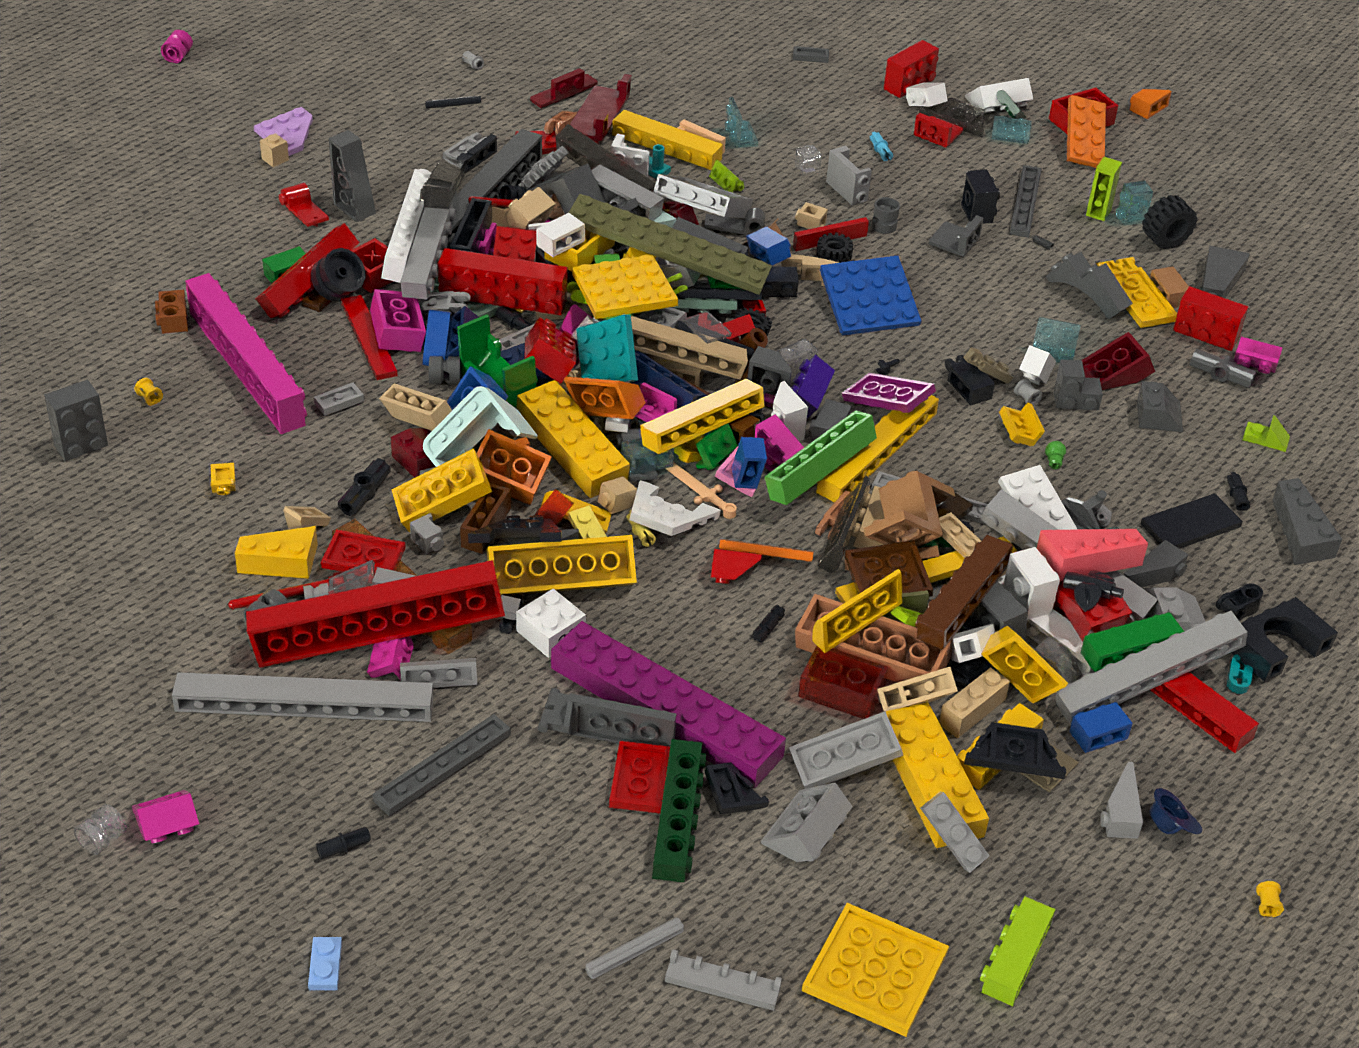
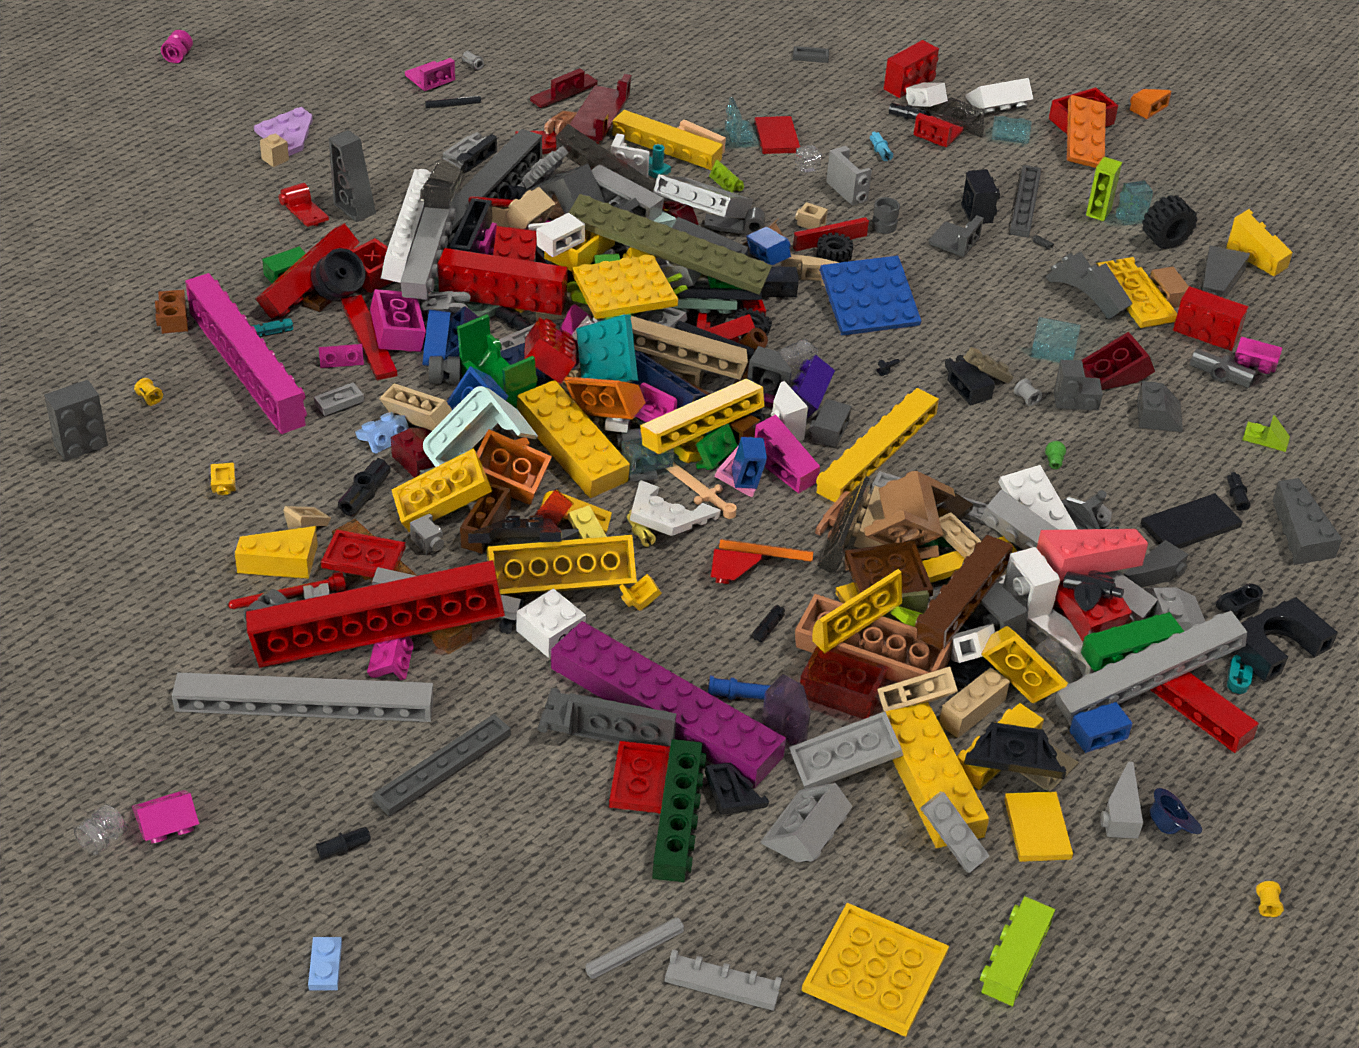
clear slope [328,560,375,594] -> none
light grey plate [400,658,477,688] -> none
tan brick [598,477,637,514] -> none
clear piece [683,312,732,344] -> none
bright green brick [765,410,877,505] -> none
magenta plate [842,373,936,413] -> none
hinge [996,90,1026,121] -> none
yellow bracket [999,403,1045,446] -> none
white brick [1019,345,1056,385] -> none
none -> teal axle [252,318,293,337]
none -> dark pink hinge [318,344,364,368]
none -> light blue bracket [355,412,409,453]
none -> dark pink bracket [405,58,455,91]
none -> yellow bracket [619,574,662,611]
none -> blue pin [708,675,784,702]
none -> red tile [754,116,800,154]
none -> clear purple slope [762,674,811,744]
none -> black pin [889,102,927,120]
none -> yellow tile [1004,792,1073,862]
none -> yellow wedge [1226,209,1293,276]

